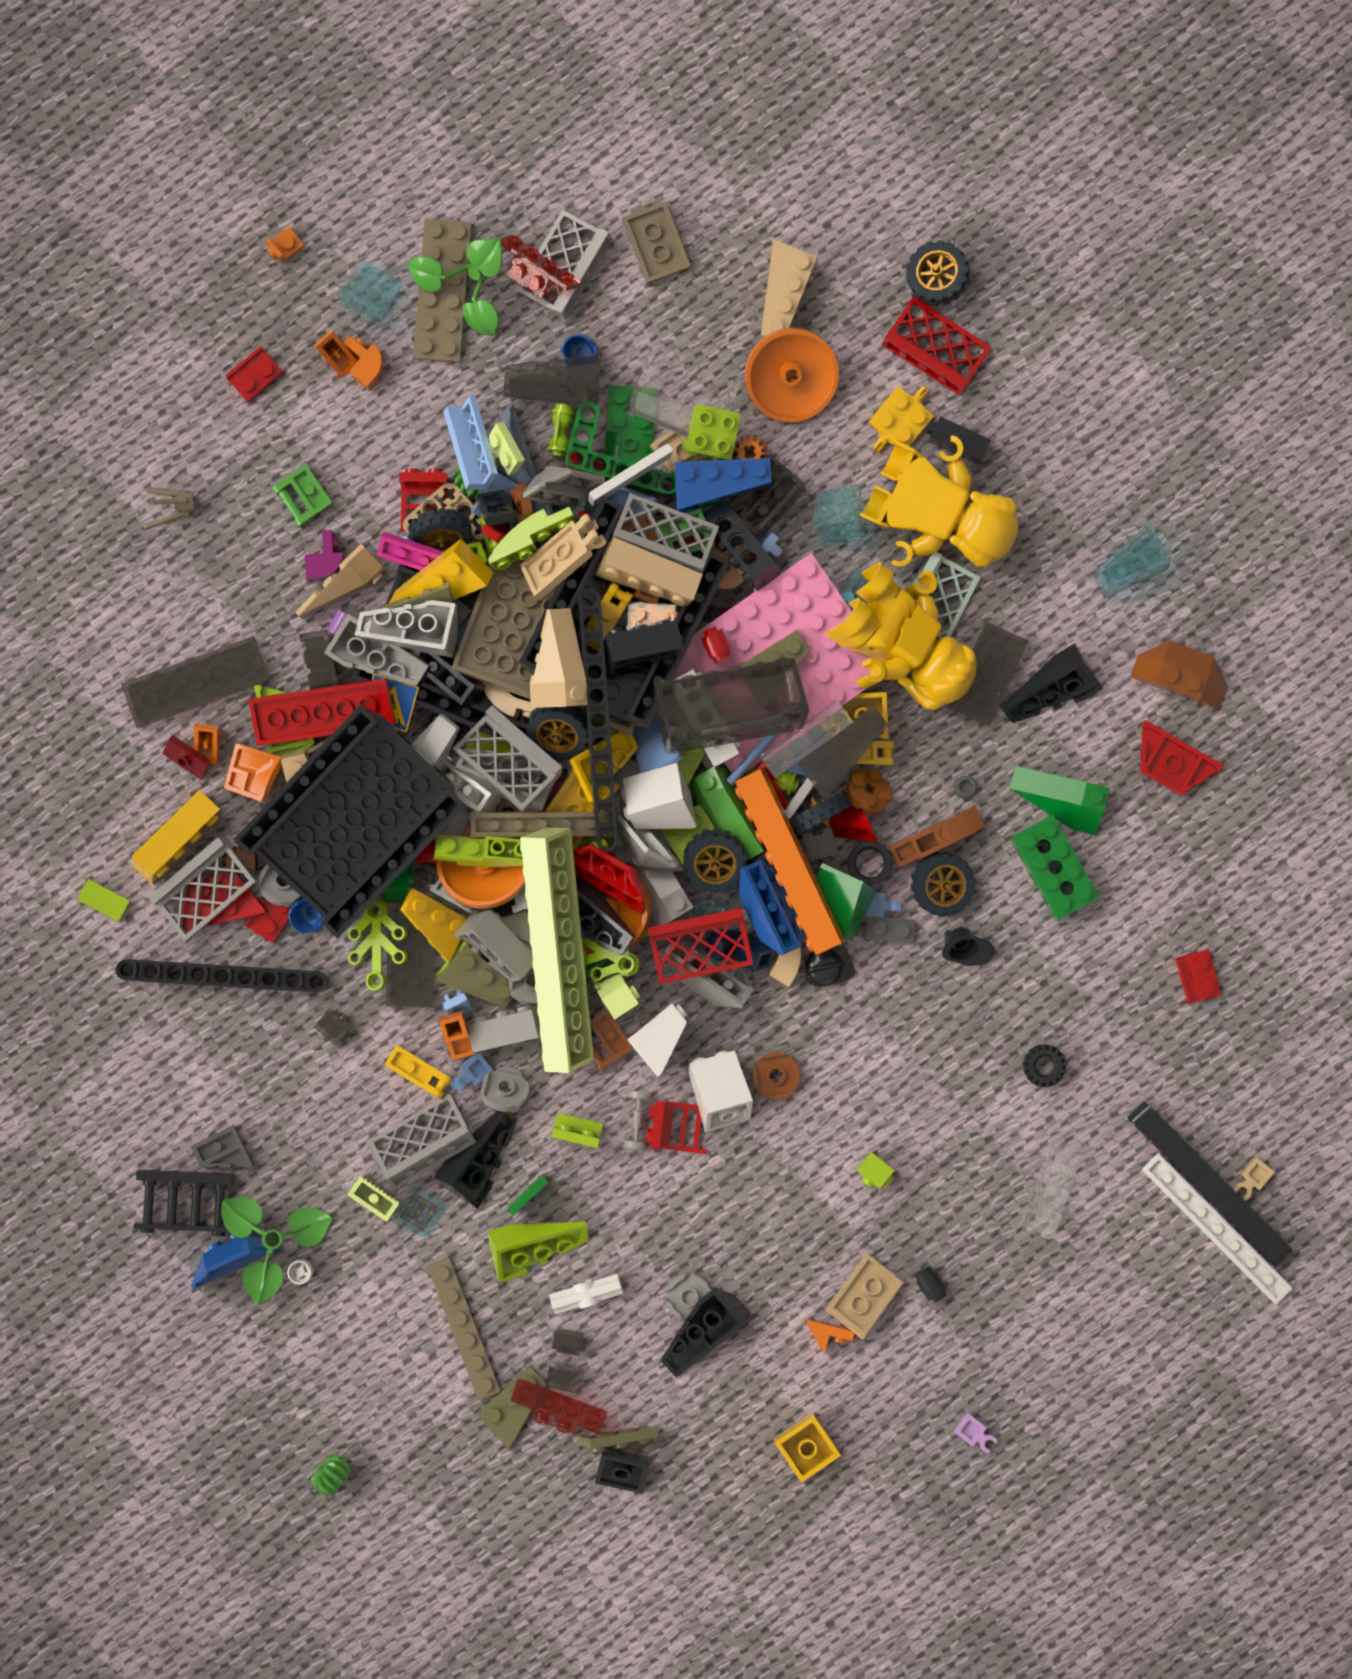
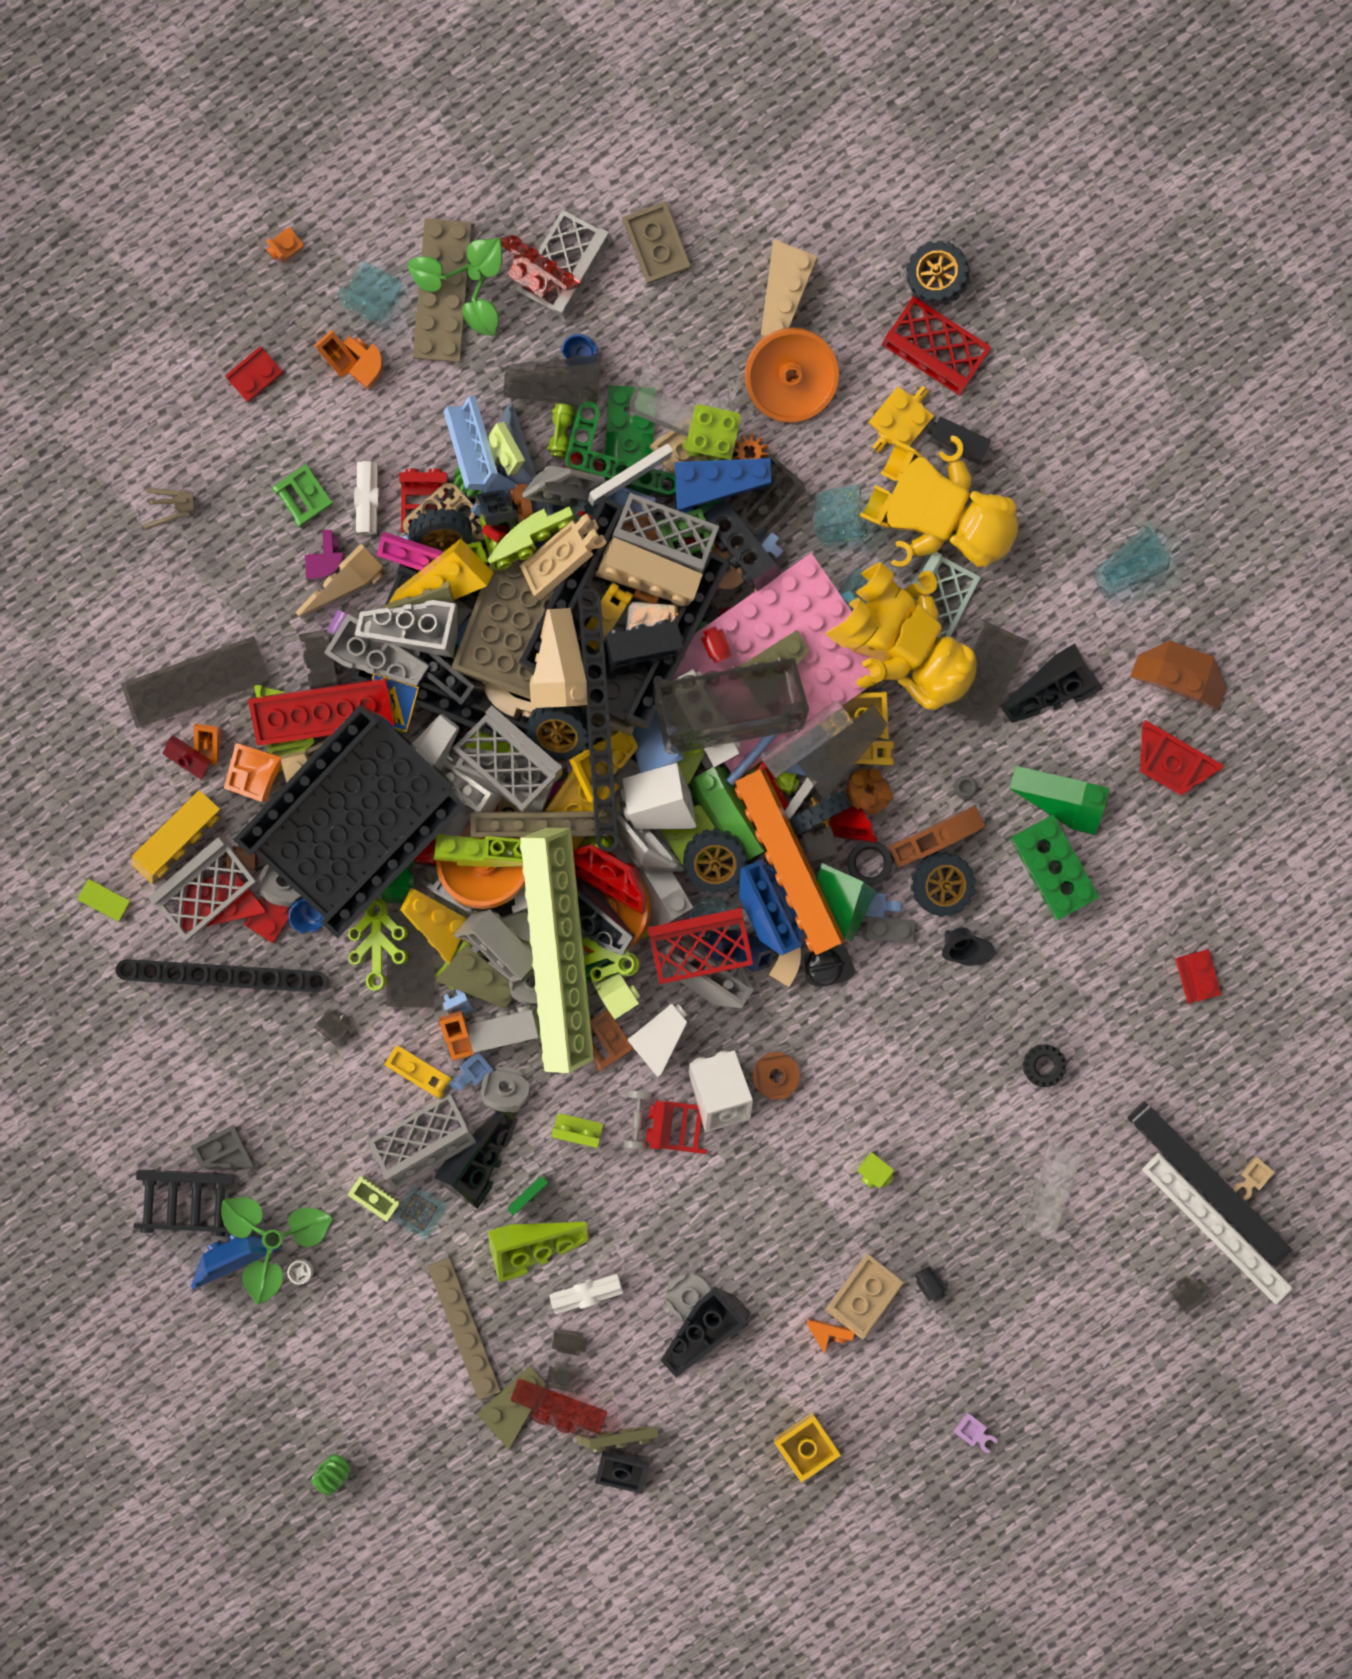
none -> white piece [354,461,380,534]
none -> clear smoke brick [1169,1276,1209,1314]

